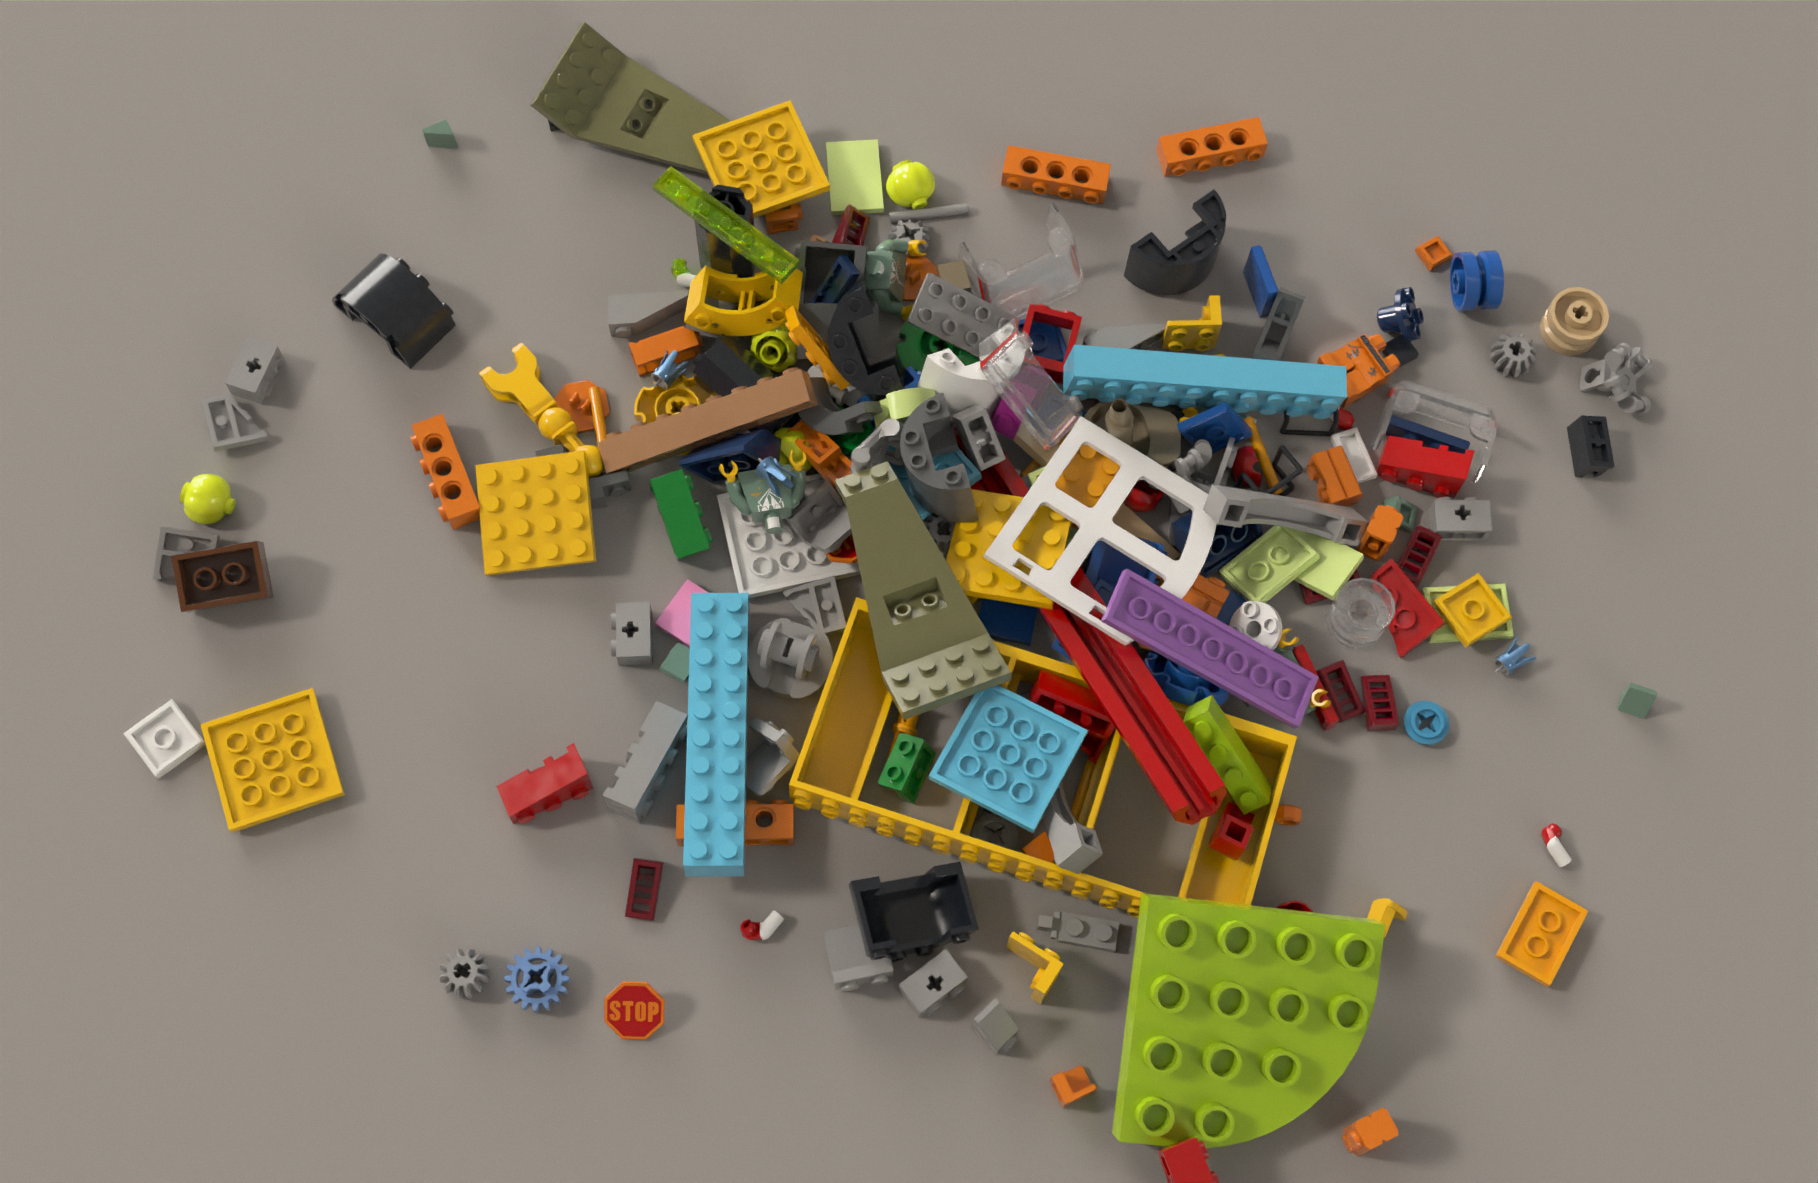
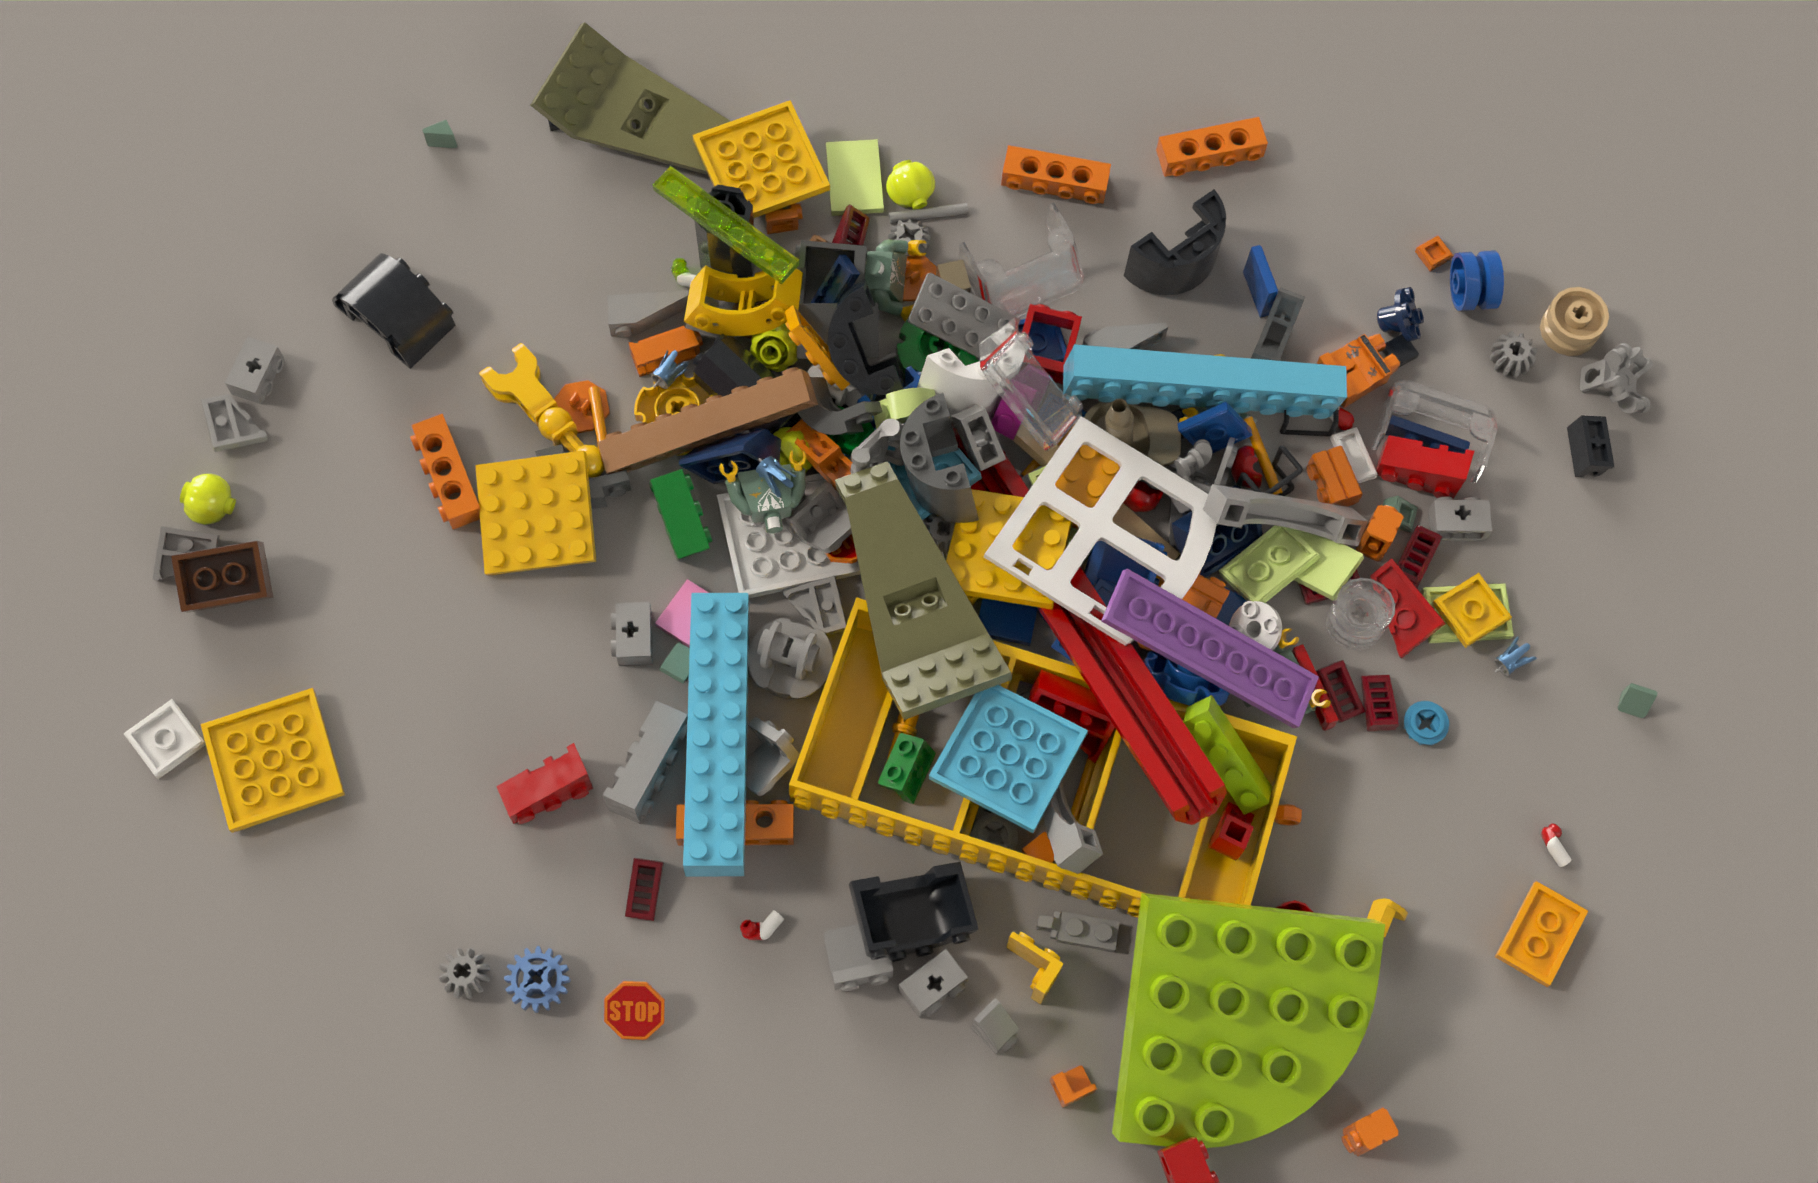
yellow bracket [1161,295,1222,352] -> none

